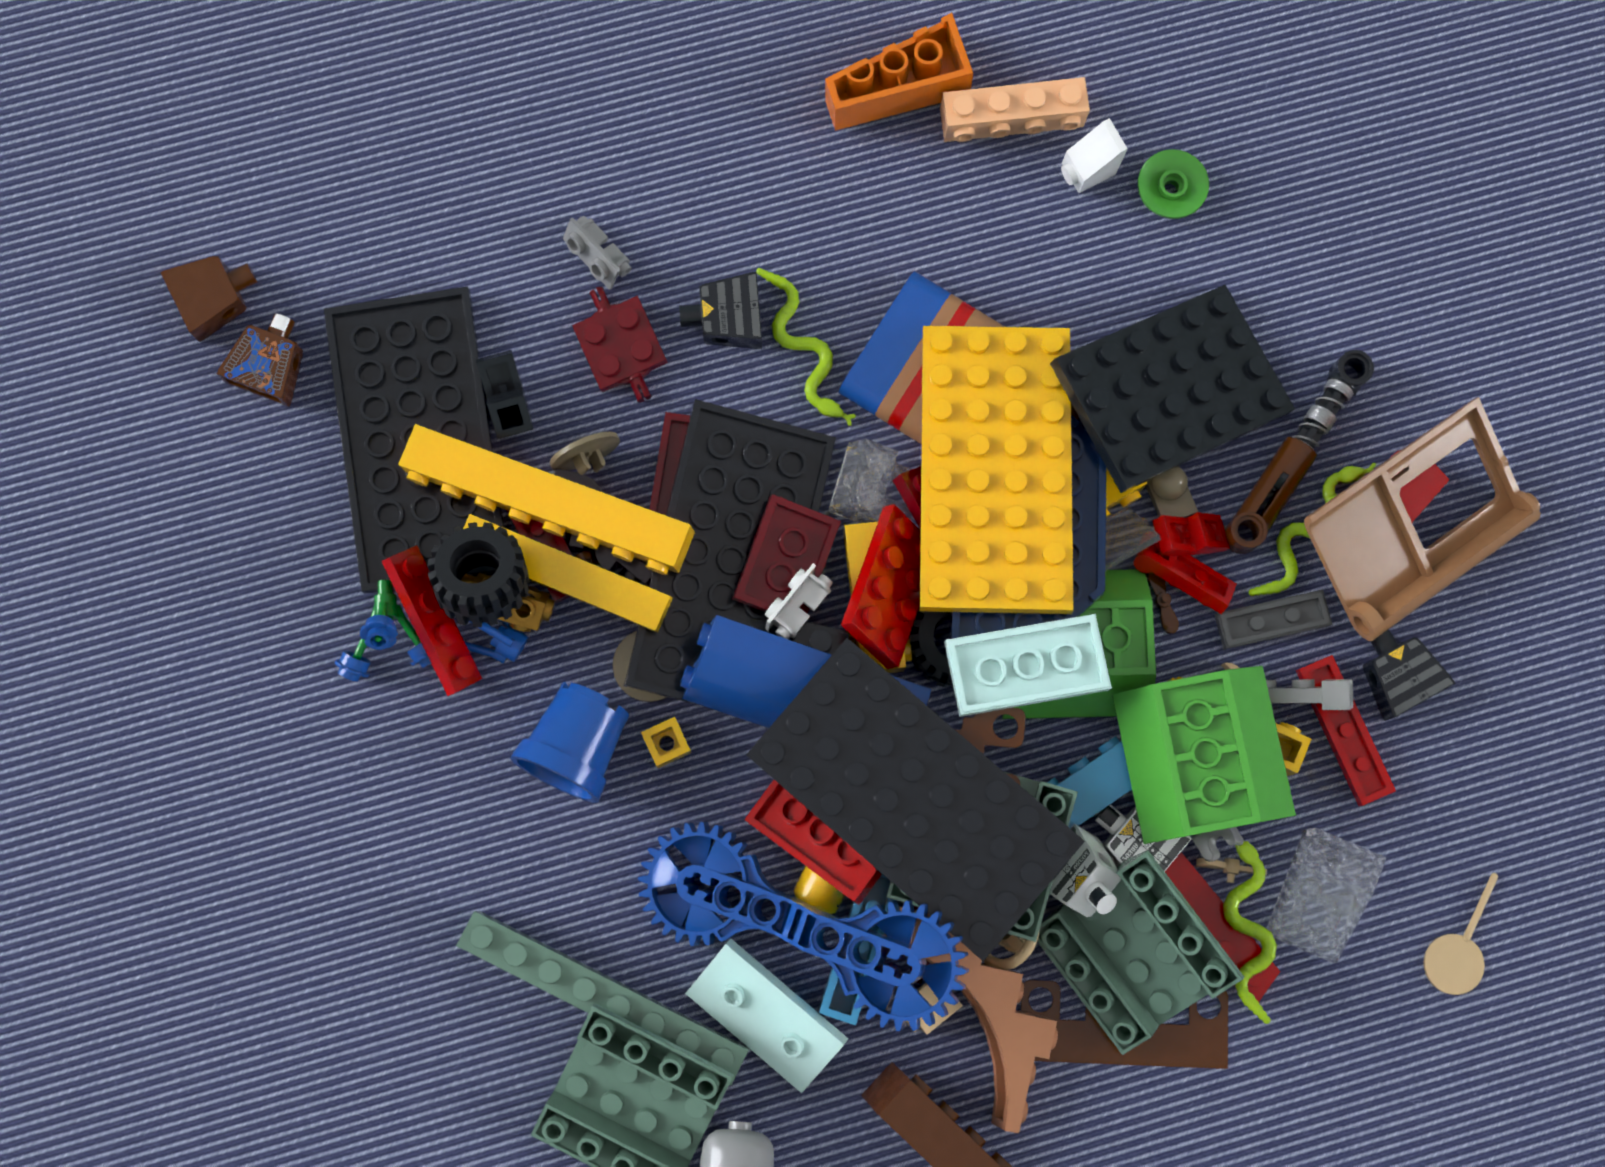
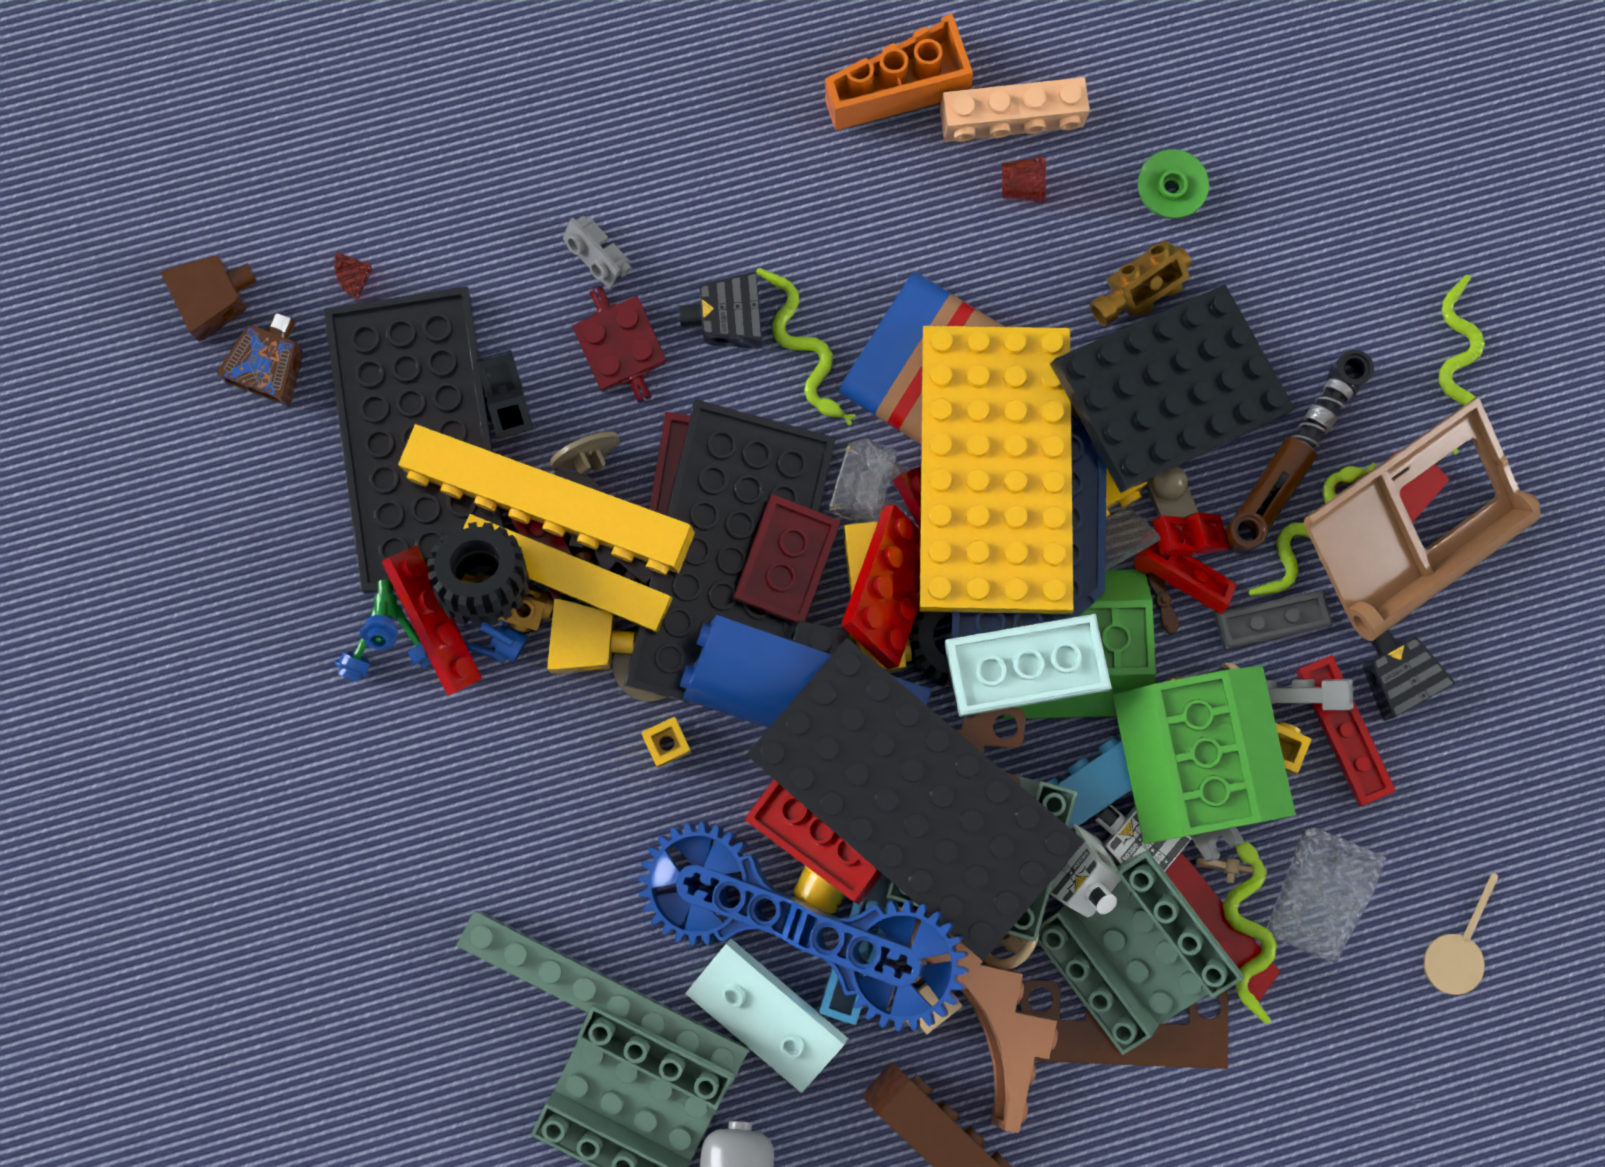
blue piece [510,682,630,803] -> none
white hinge [765,563,833,639] -> none
white slope [1061,118,1127,193] -> none
none -> clear red tile [334,252,372,301]
none -> yellow torso [547,599,635,674]
none -> clear red piece [1002,156,1046,203]
none -> pearl gold brick [1089,240,1192,327]
none -> lime animal [1438,275,1485,455]

